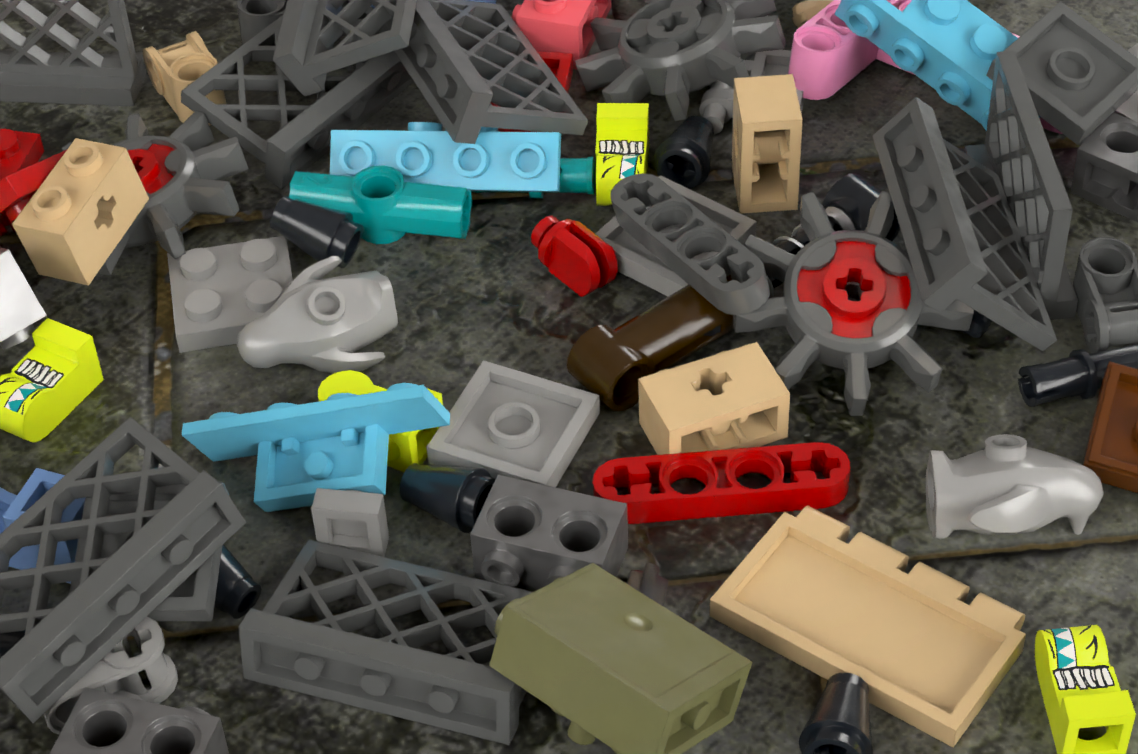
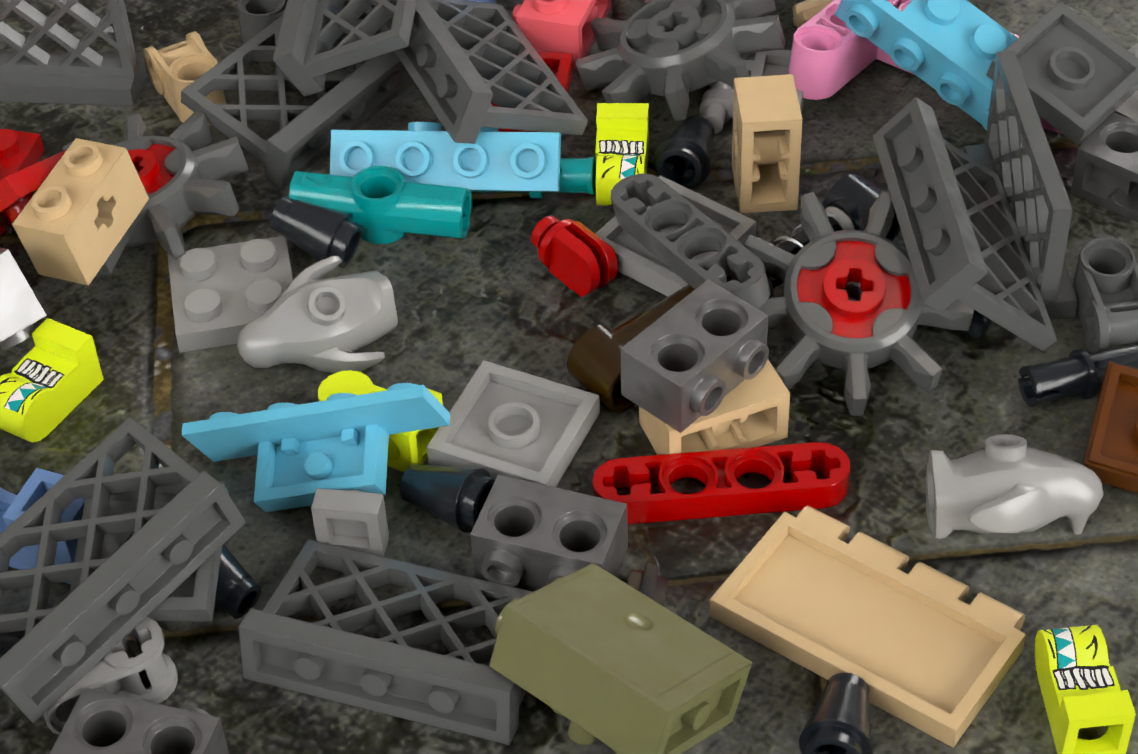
none -> flat silver brick [620,279,769,433]

